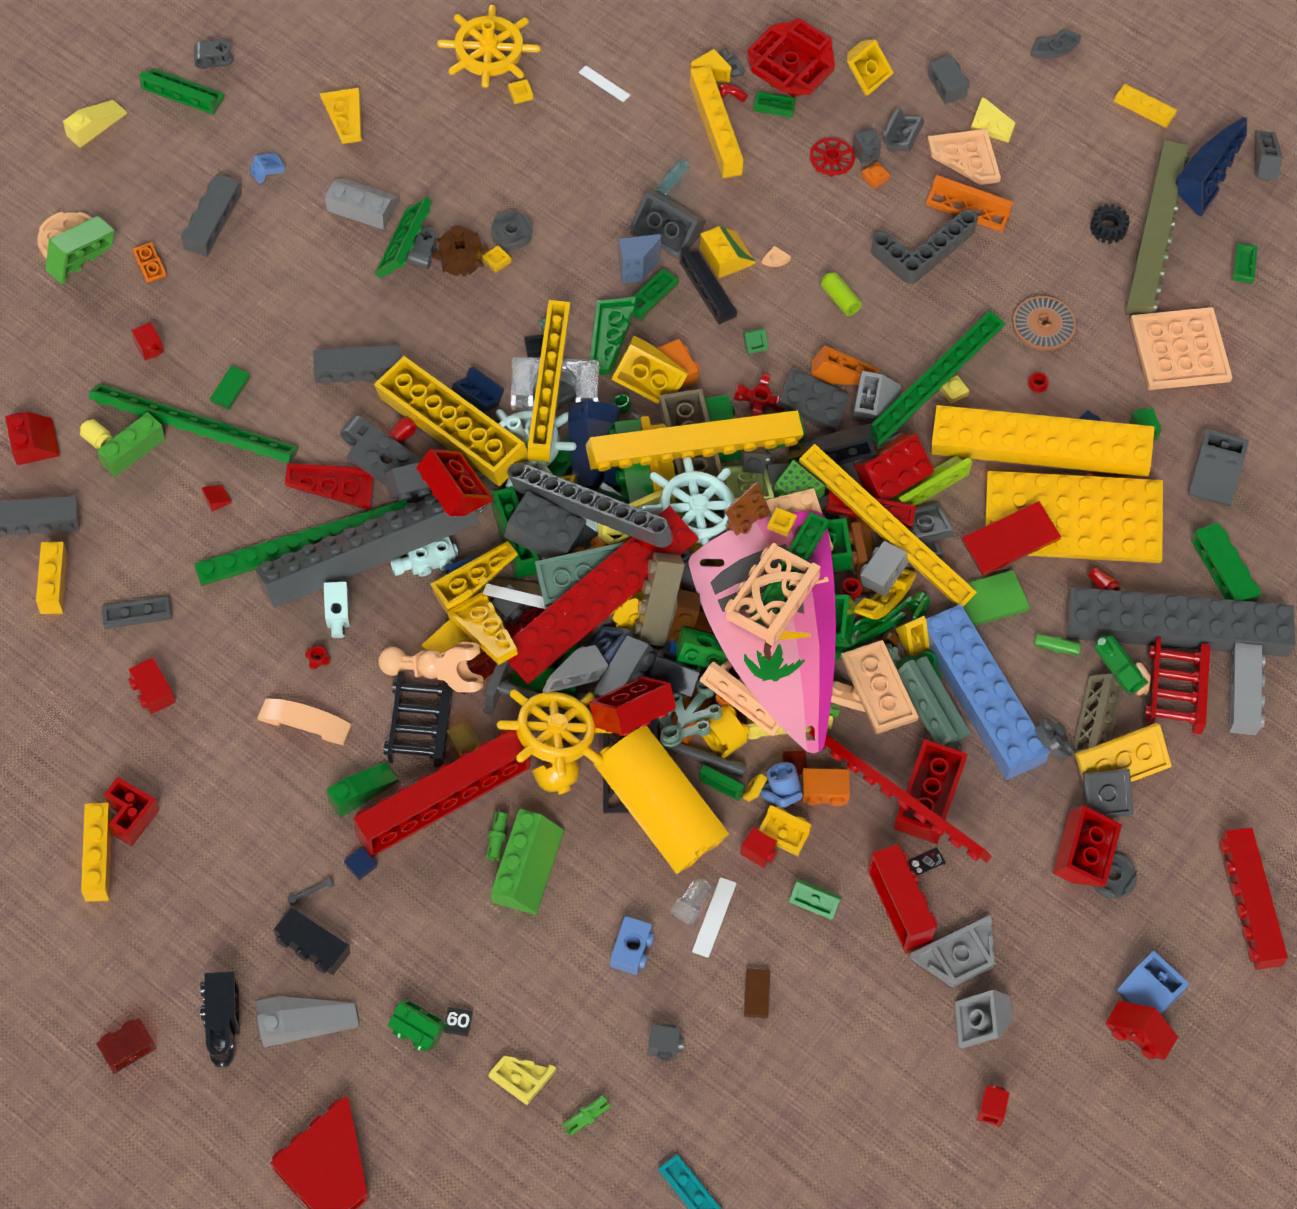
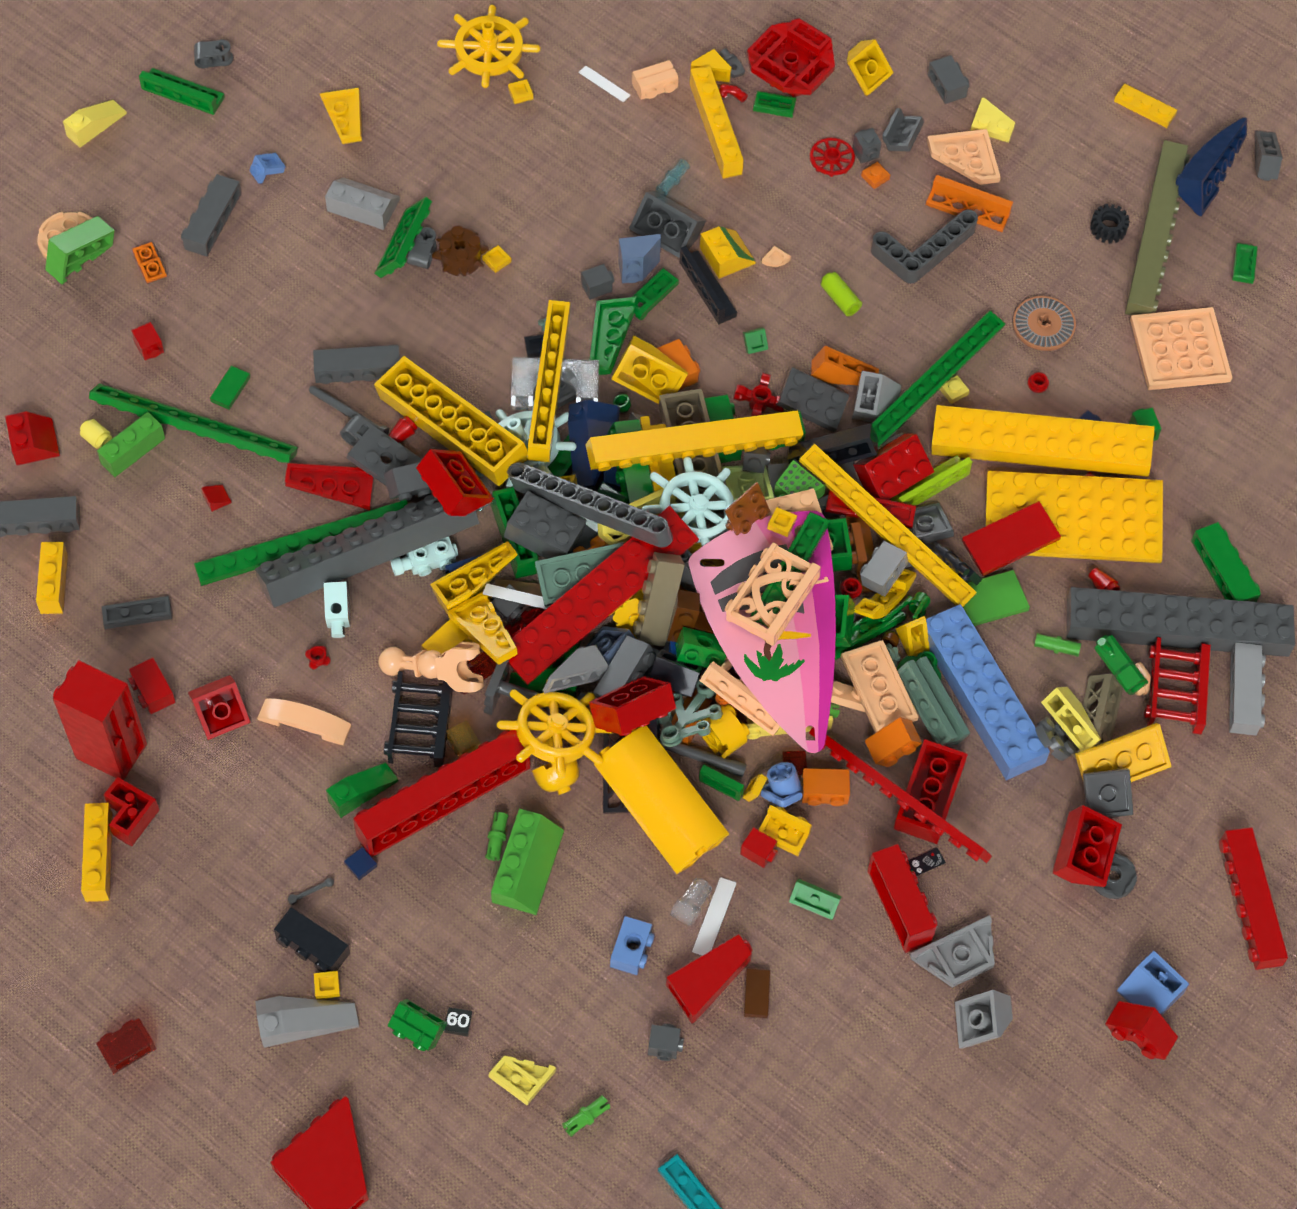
black brick [200,971,240,1068] -> none
dark blue bracket [451,367,504,413] -> none
dark grey plate [491,211,532,251] -> none
red brick [977,1085,1010,1127] -> none
dark grey tile [1031,29,1082,58] -> none
dark grey slope [1188,429,1249,507] -> none
none -> red brick [53,660,147,780]
none -> red slope [188,675,251,740]
none -> dark grey bar [309,386,390,435]
none -> yellow plate [314,971,340,999]
none -> dark grey brick [581,264,615,300]
none -> light nougat brick [632,60,678,100]
none -> red slope [666,934,753,1024]
none -> orange brick [864,717,922,767]
none -> black plate [934,543,983,586]
none -> light yellow slope [1041,687,1101,751]

